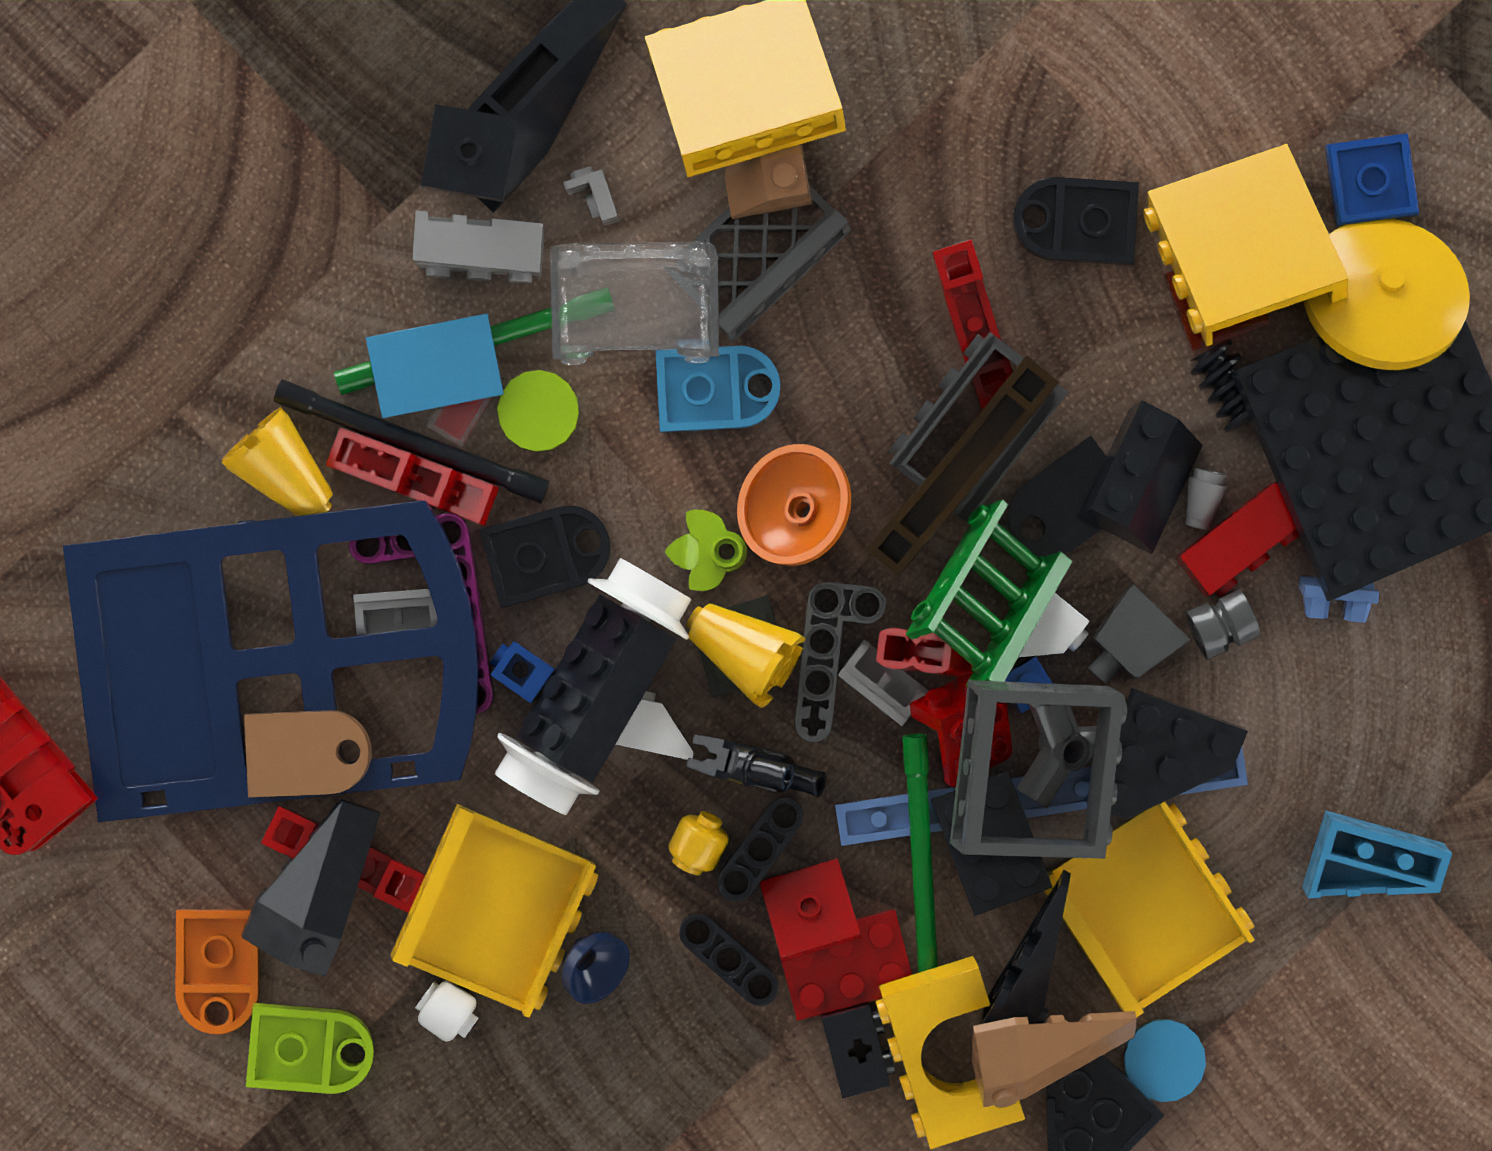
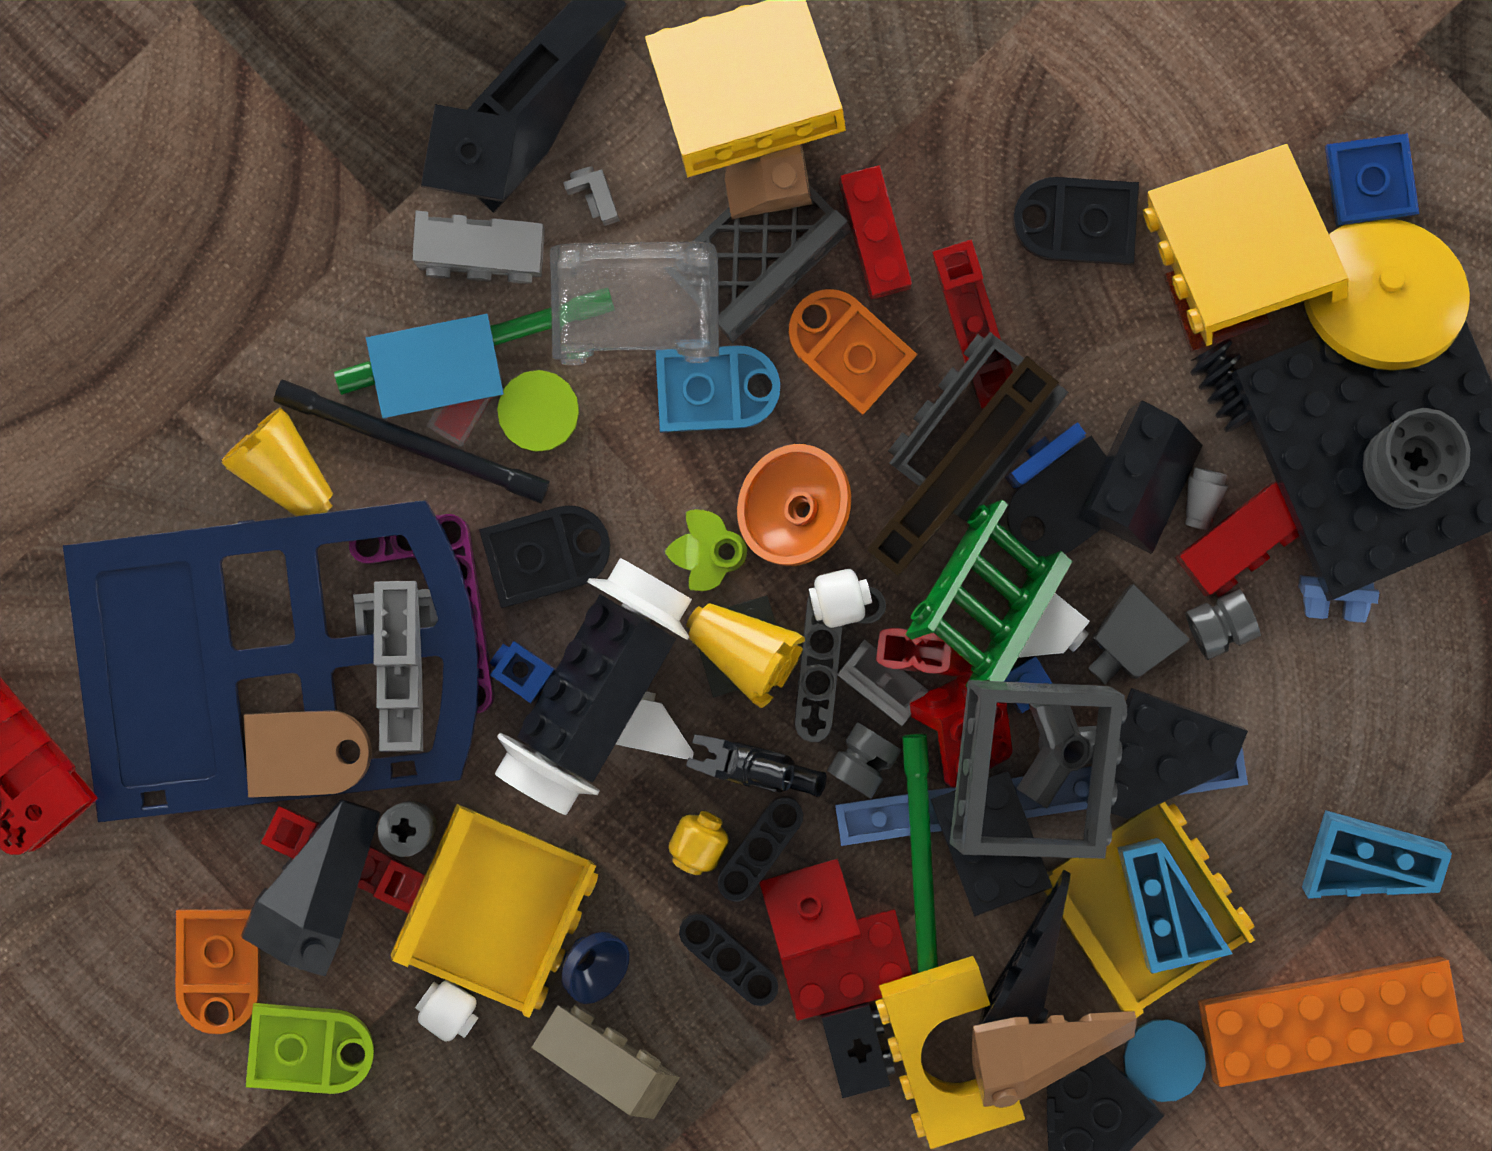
red slope [326,427,499,526] -> none
none -> light grey slope [374,581,423,752]
none -> dark grey piece [378,801,437,857]
none -> dark tan wedge [531,1004,680,1119]
none -> orange tile [788,289,918,416]
none -> white head [809,569,872,628]
none -> dark grey wheel [827,722,902,799]
none -> red brick [839,165,912,300]
none -> blue plate [1005,422,1086,489]
none -> dark azure wedge [1117,838,1233,974]
none -> orange brick [1198,956,1464,1087]
none -> dark grey wheel [1363,408,1471,510]

